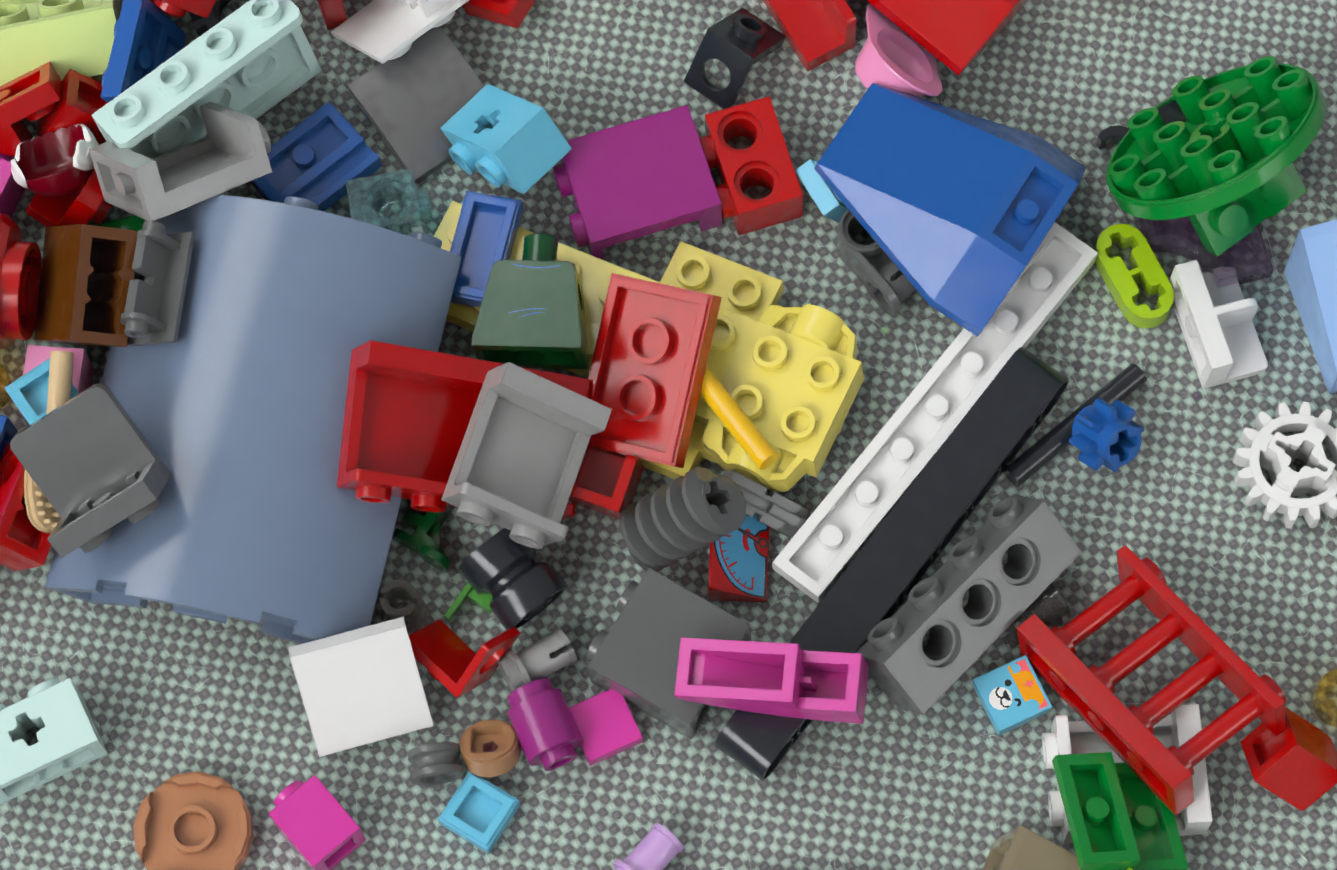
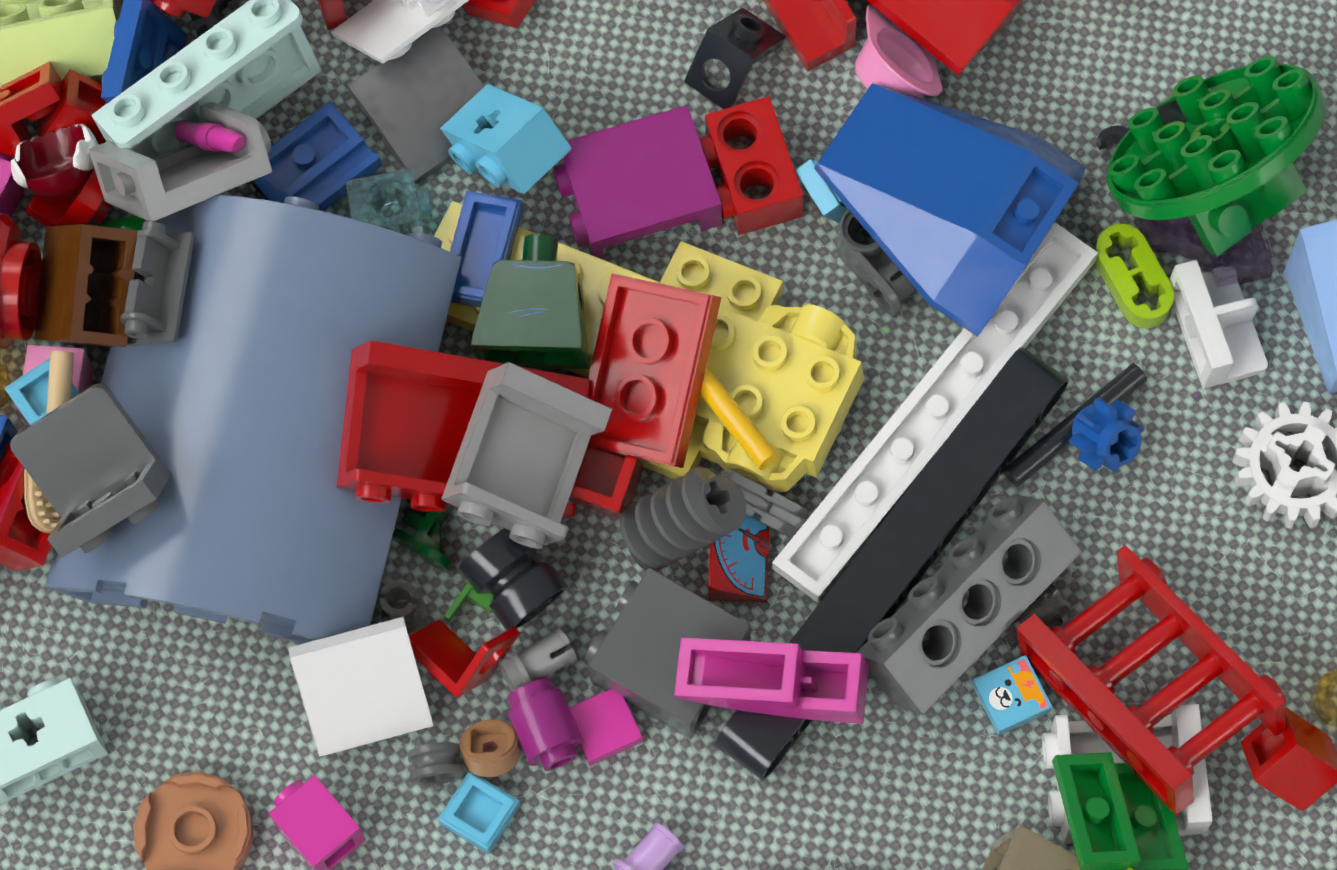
none -> dark pink piece [175,120,246,153]

